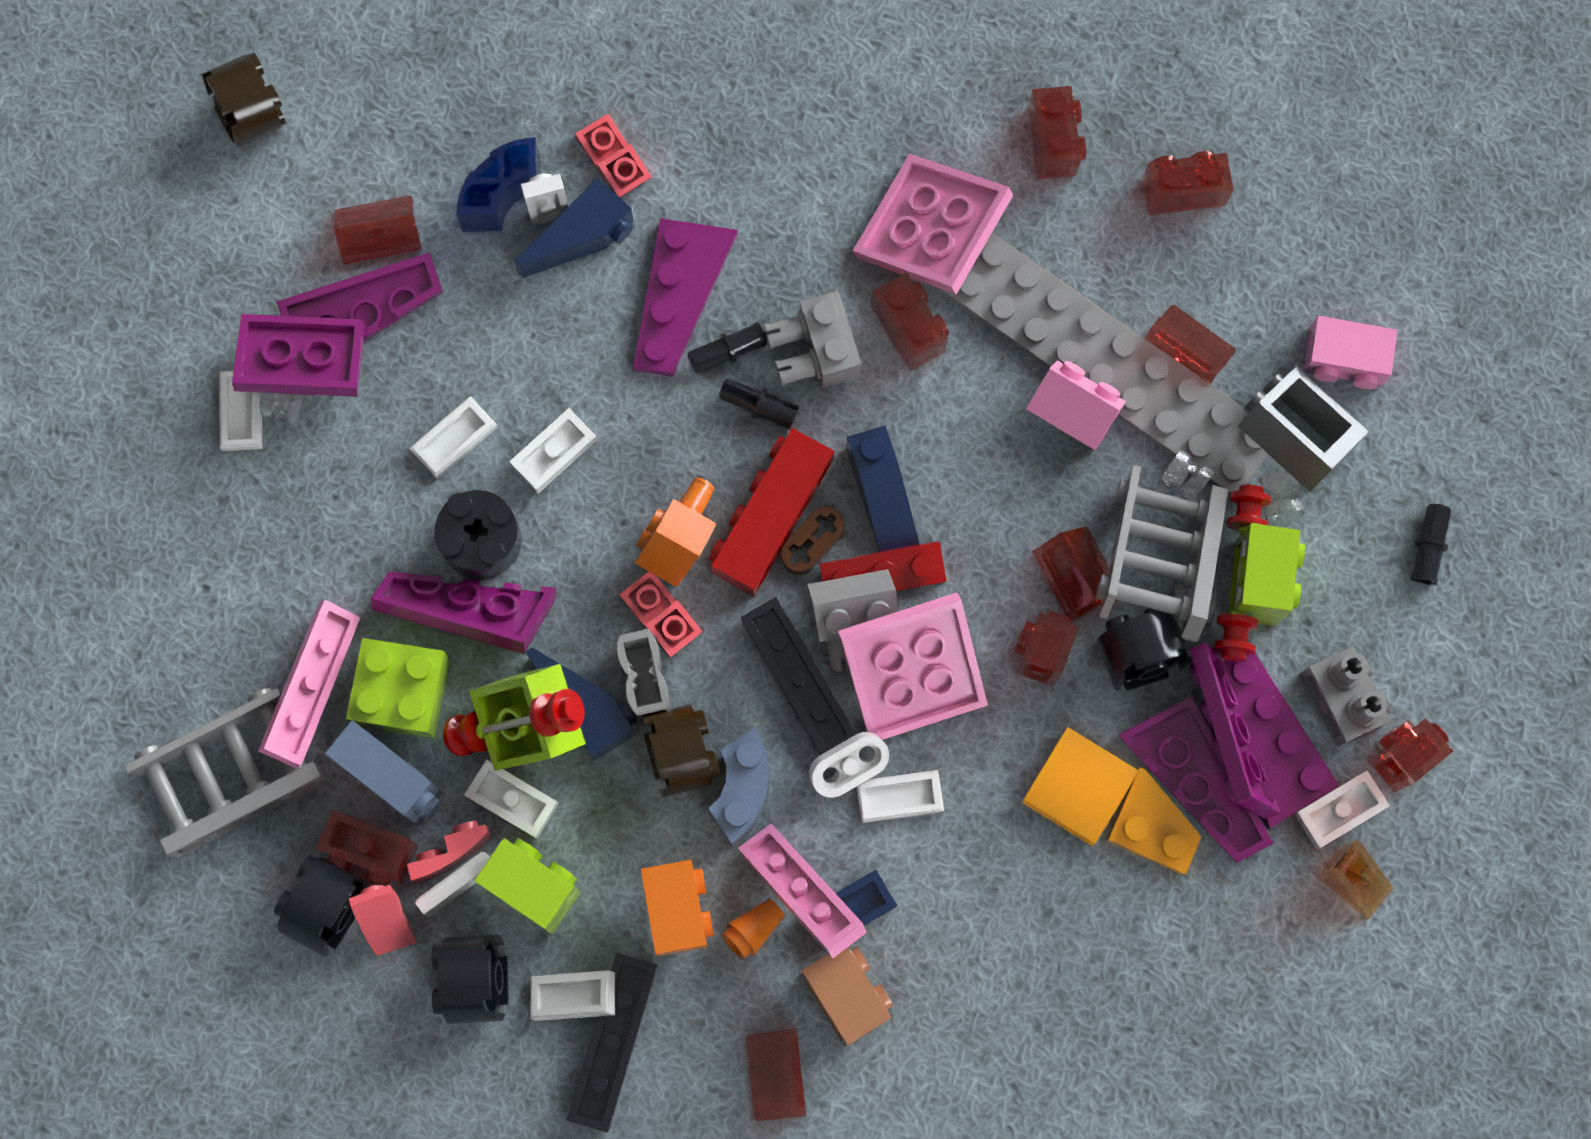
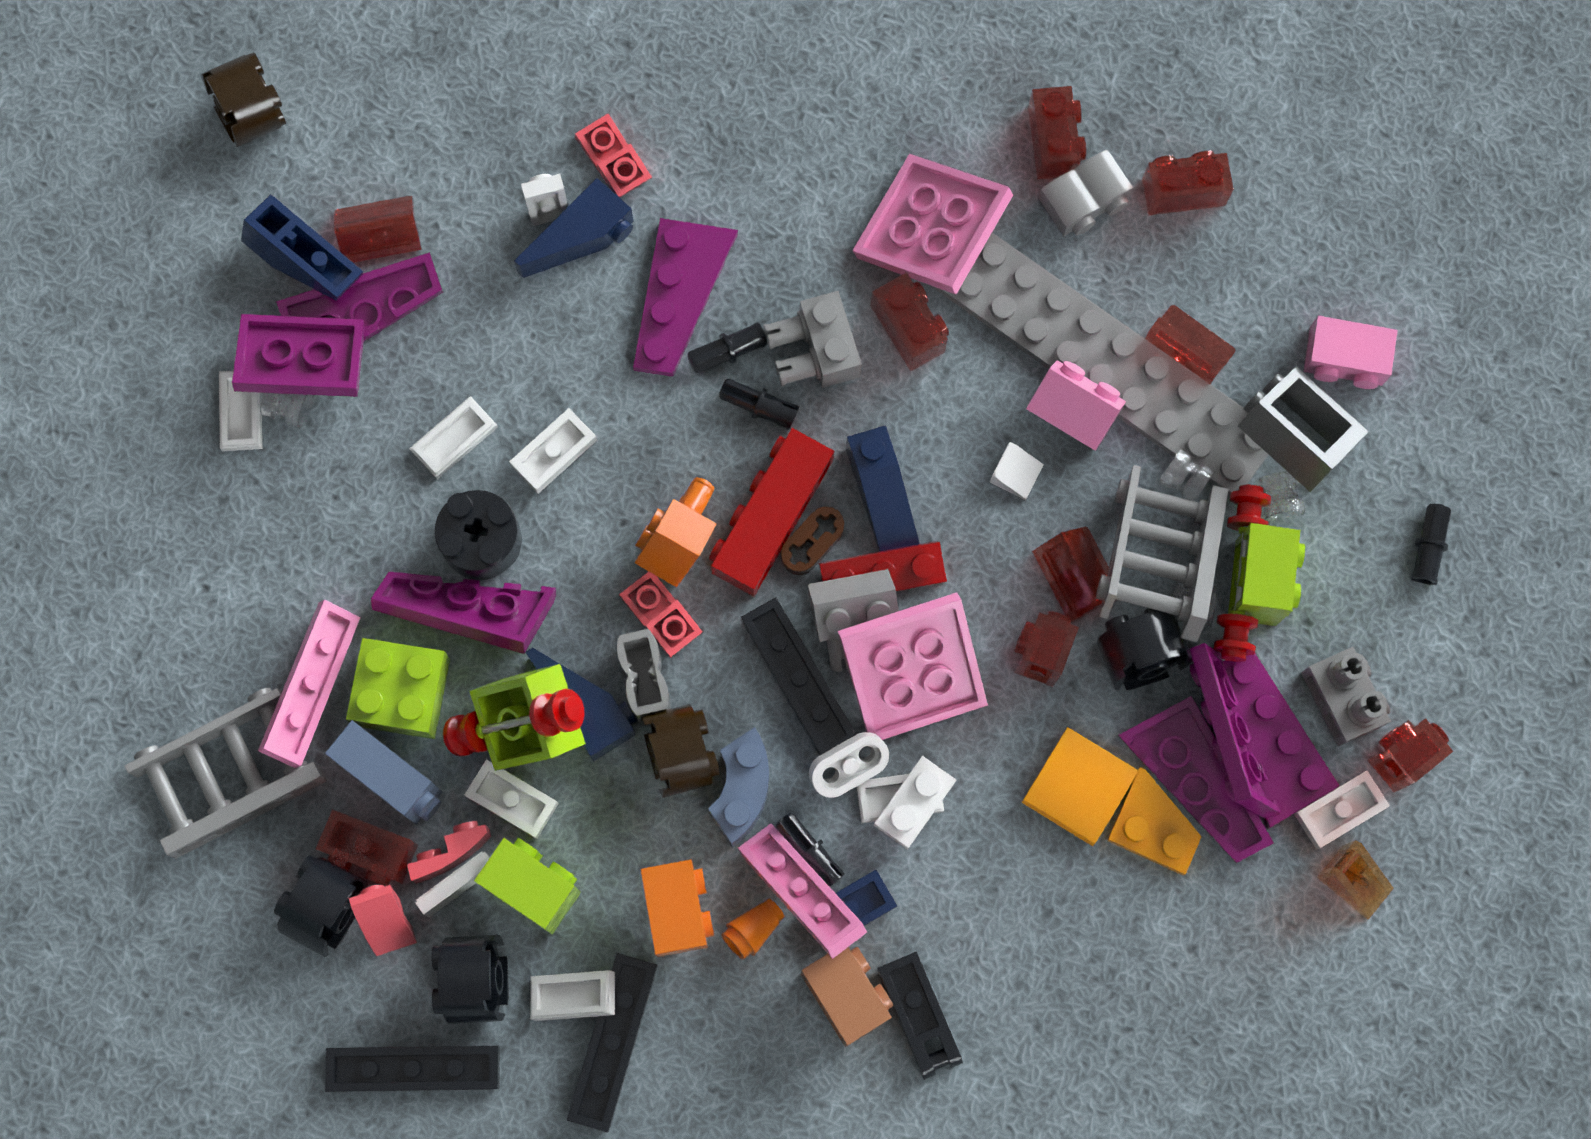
clear blue brick [456,137,540,232] -> none
clear red panel [746,1028,806,1121] -> none
none -> dark blue slope [241,194,363,301]
none -> black plate [325,1046,500,1092]
none -> black axle [776,813,845,887]
none -> white plate [874,756,956,850]
none -> black plate [877,951,963,1080]
none -> white slope [990,442,1044,500]
none -> light grey brick [1038,150,1133,236]

